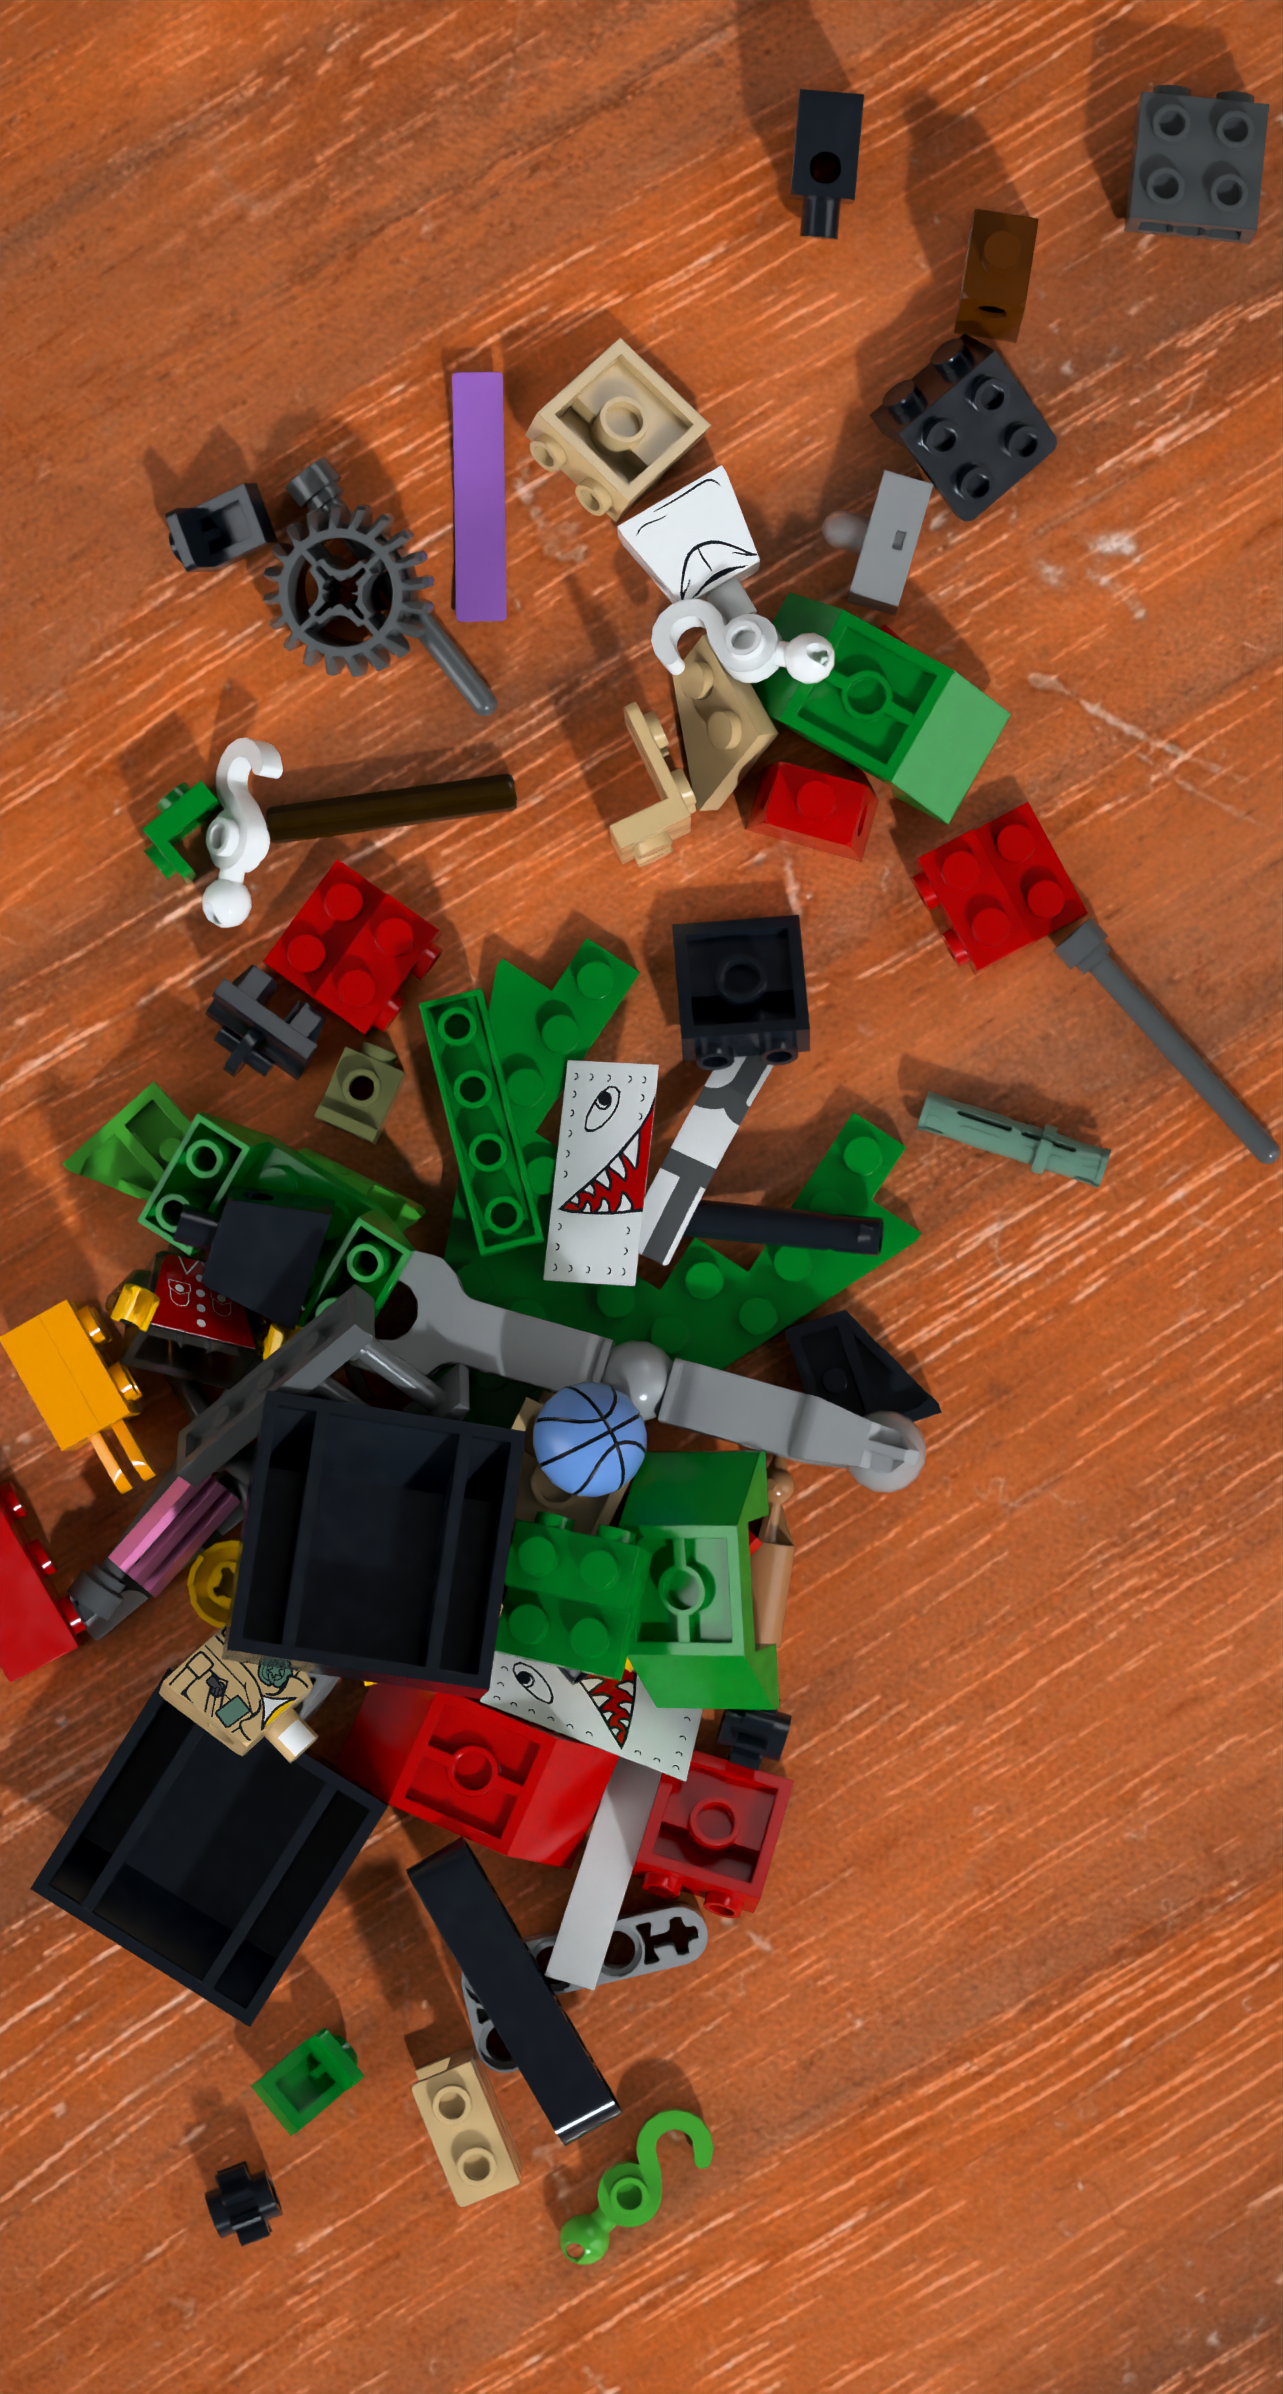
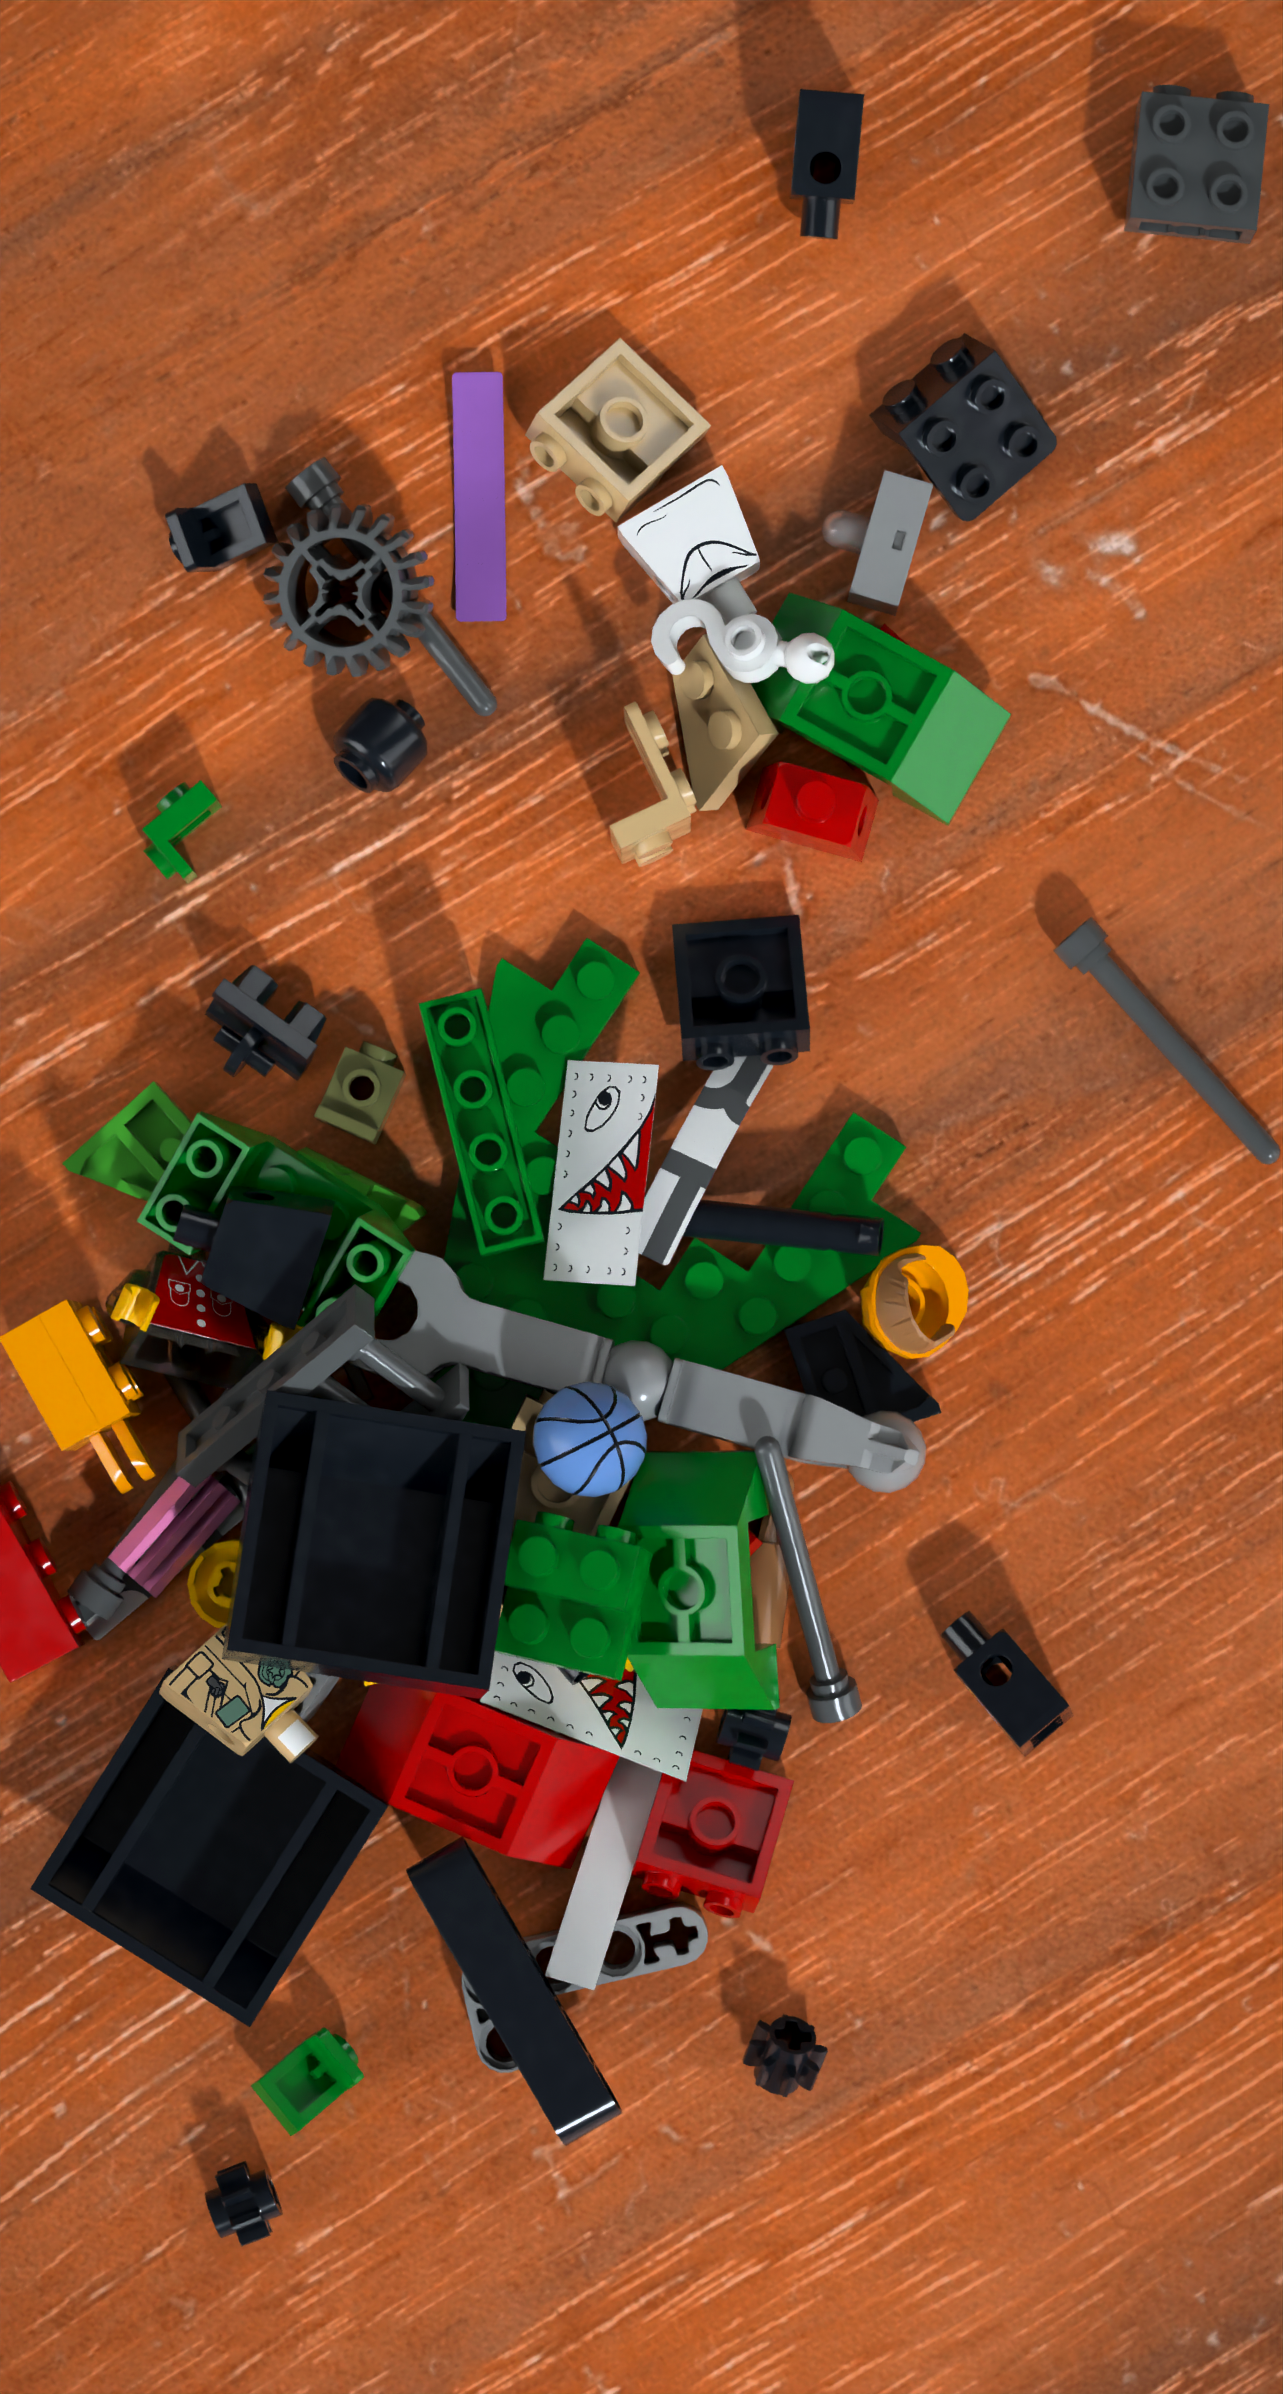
white piece [202,737,283,928] -> none
red plate [263,859,443,1037] -> none
dark brown axle [266,774,517,844] -> none
tan panel [412,2044,523,2207] -> none
bright green piece [559,2107,714,2265] -> none
red plate [911,802,1088,975] -> none
sand green pin [916,1090,1111,1189] -> none
reddish brown torso [954,209,1039,343] -> none
none -> black head [334,698,427,793]
none -> black gear [743,2014,828,2097]
none -> dark grey piece [755,1436,862,1723]
none -> light orange piece [860,1245,969,1359]
none -> black torso [941,1611,1073,1757]

